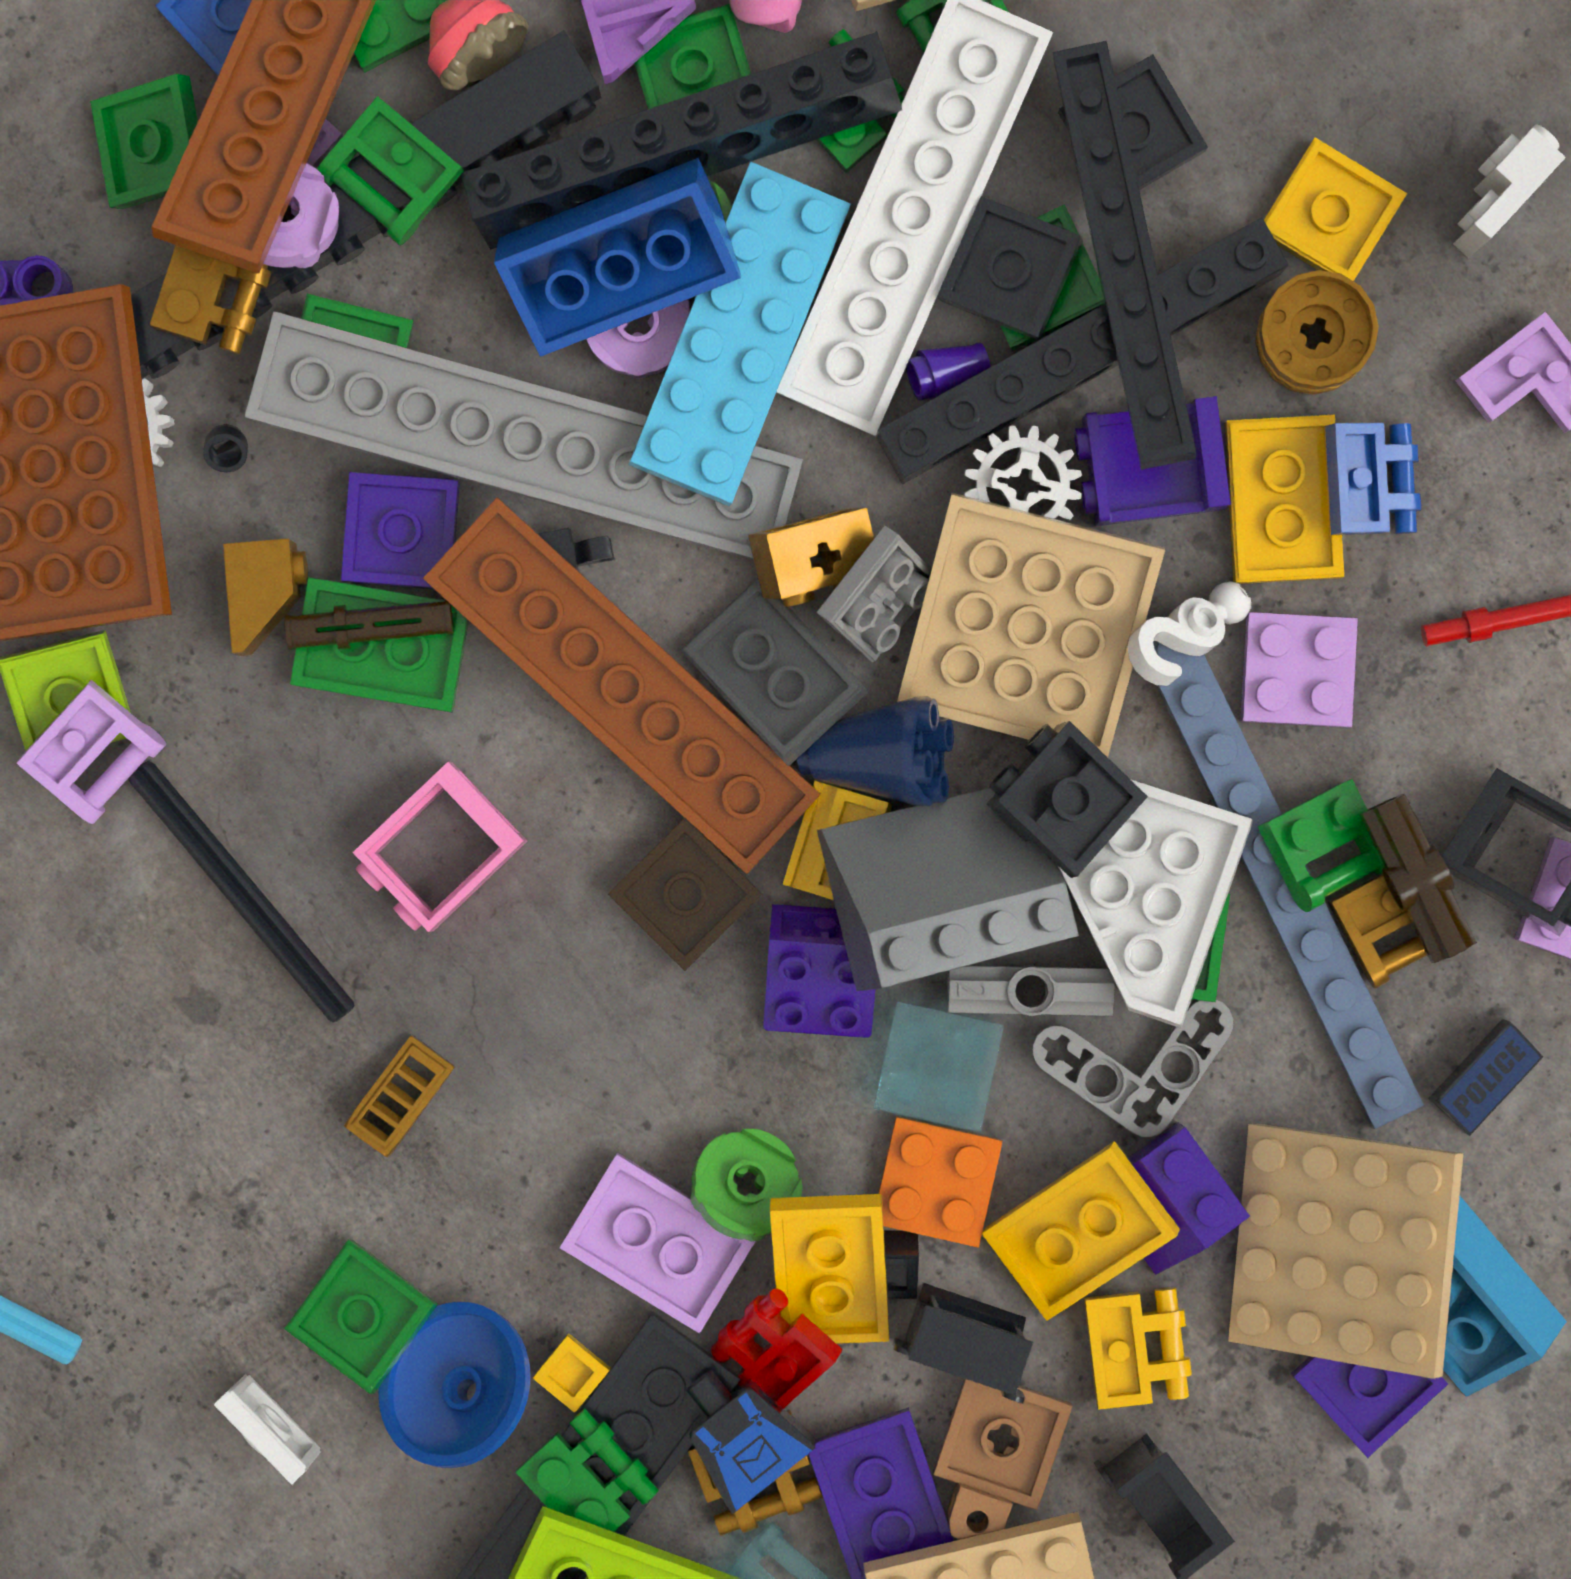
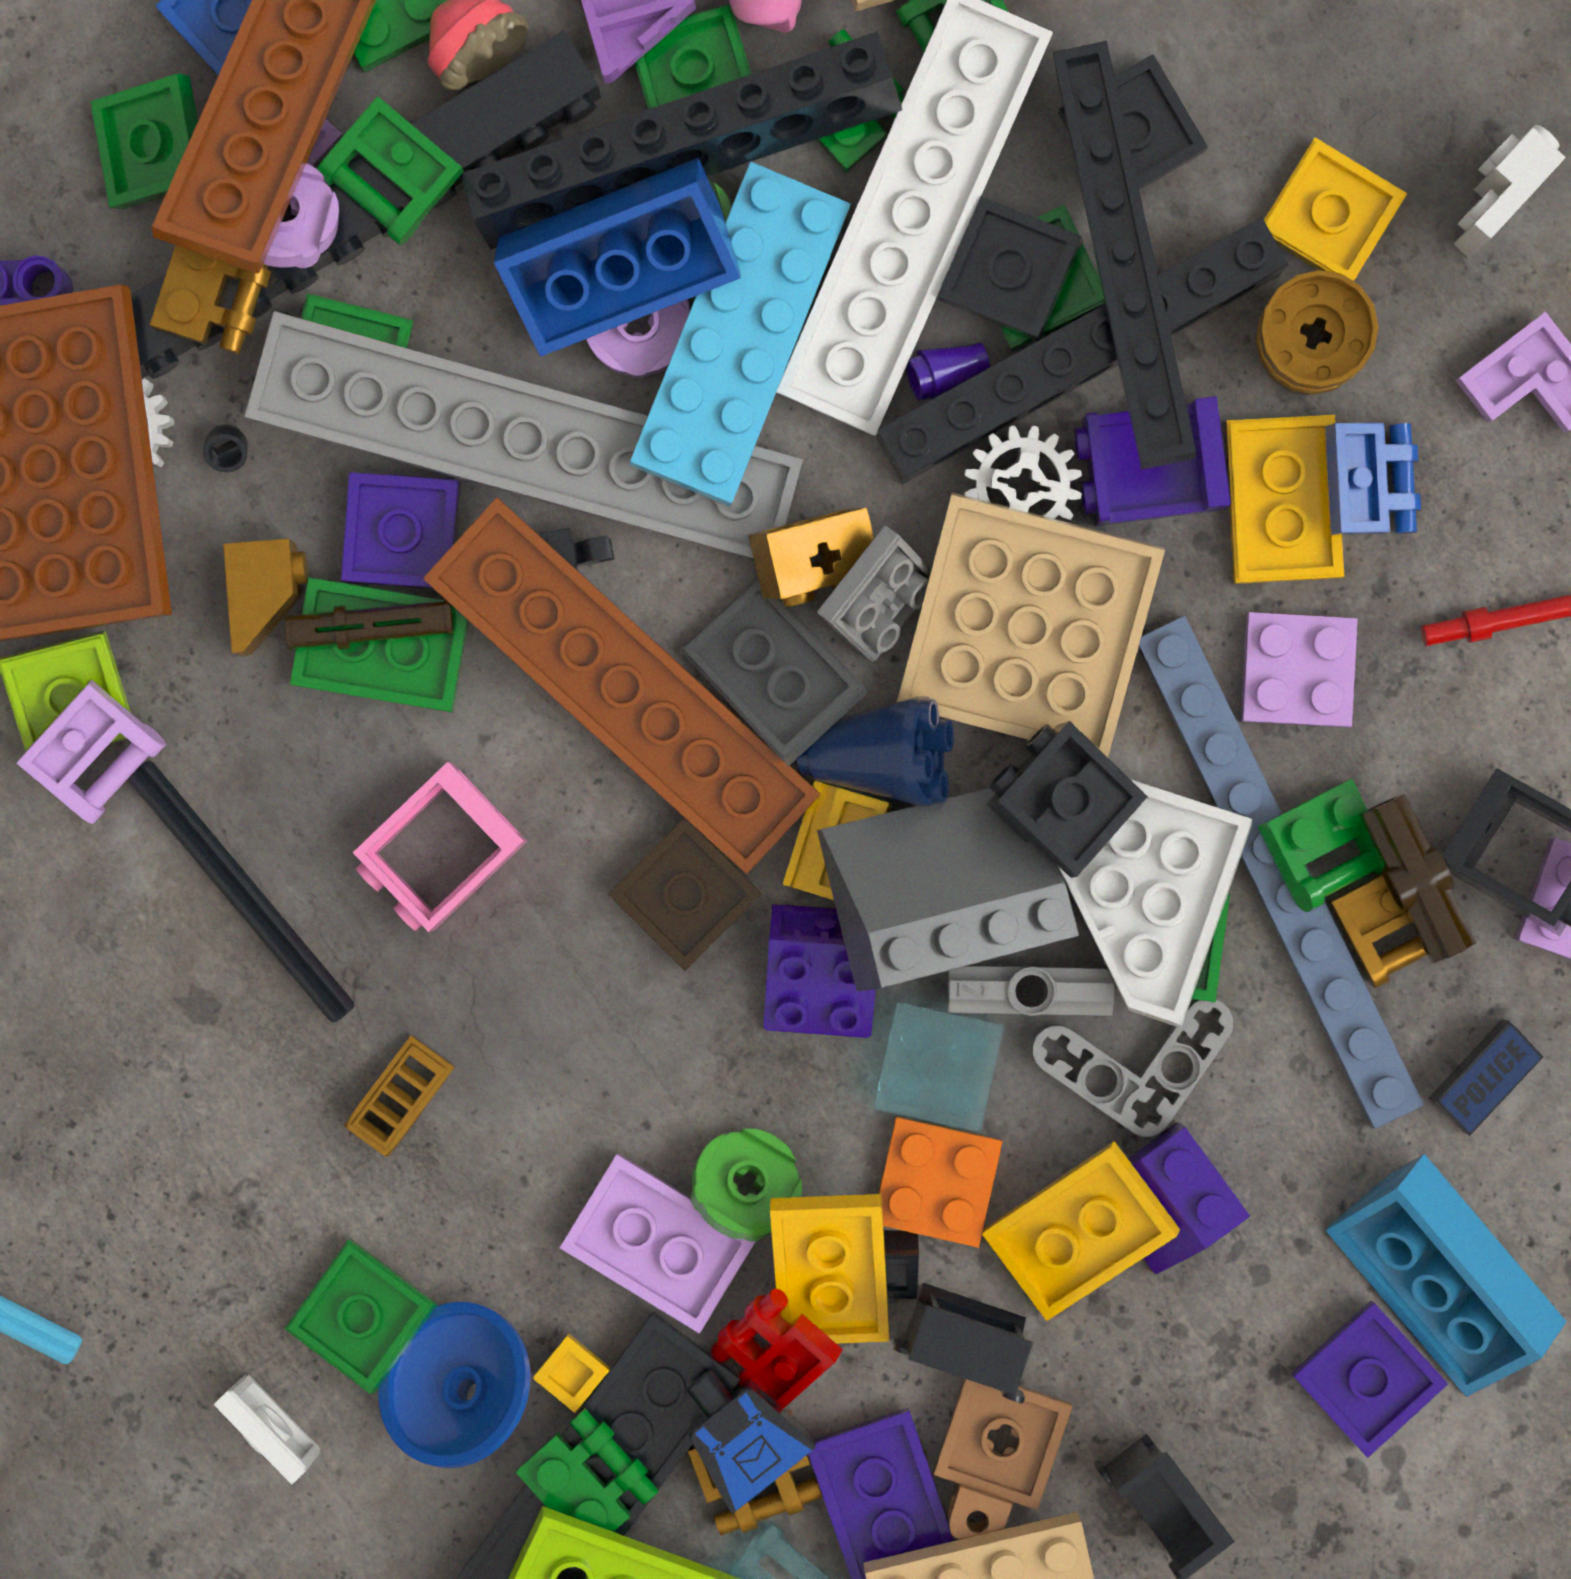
yellow plate [1084,1287,1192,1410] -> none
white piece [1127,581,1251,686] -> none
tan plate [1228,1124,1463,1379] -> none

